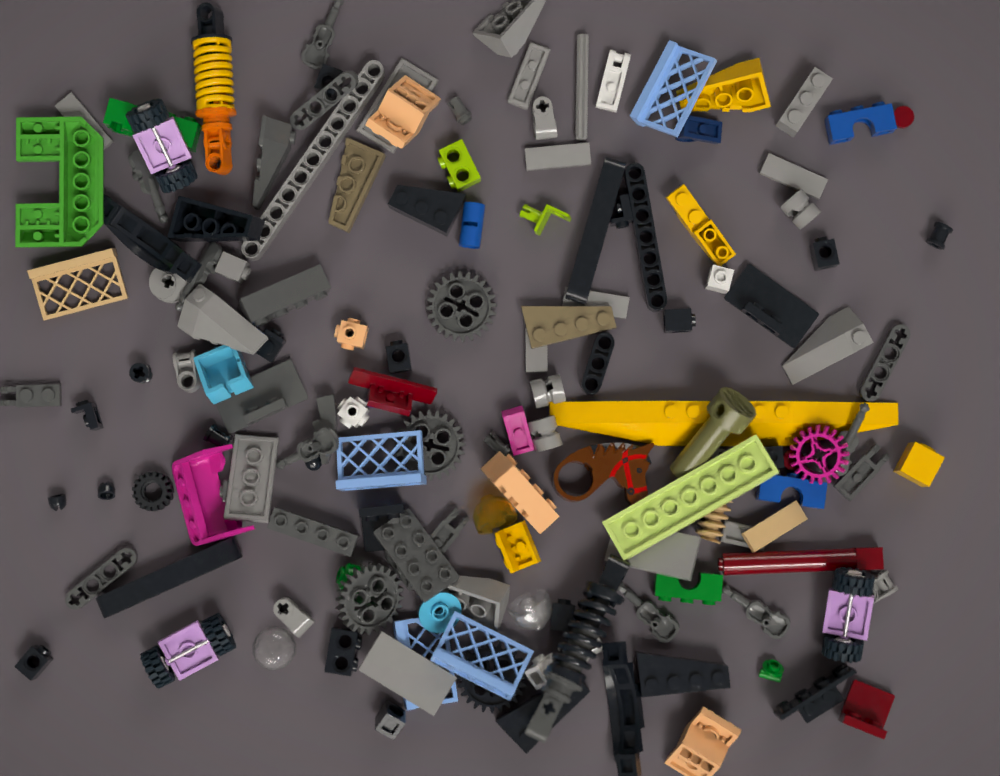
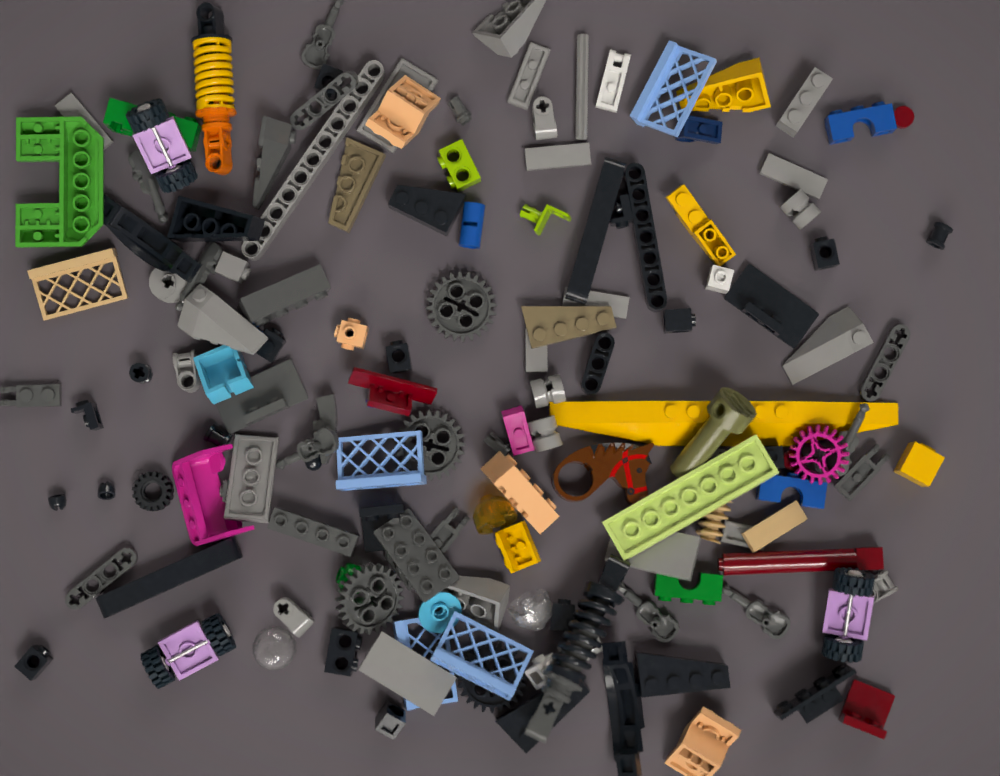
white brick [337,396,370,429] -> none
green plate [758,660,784,683] -> none

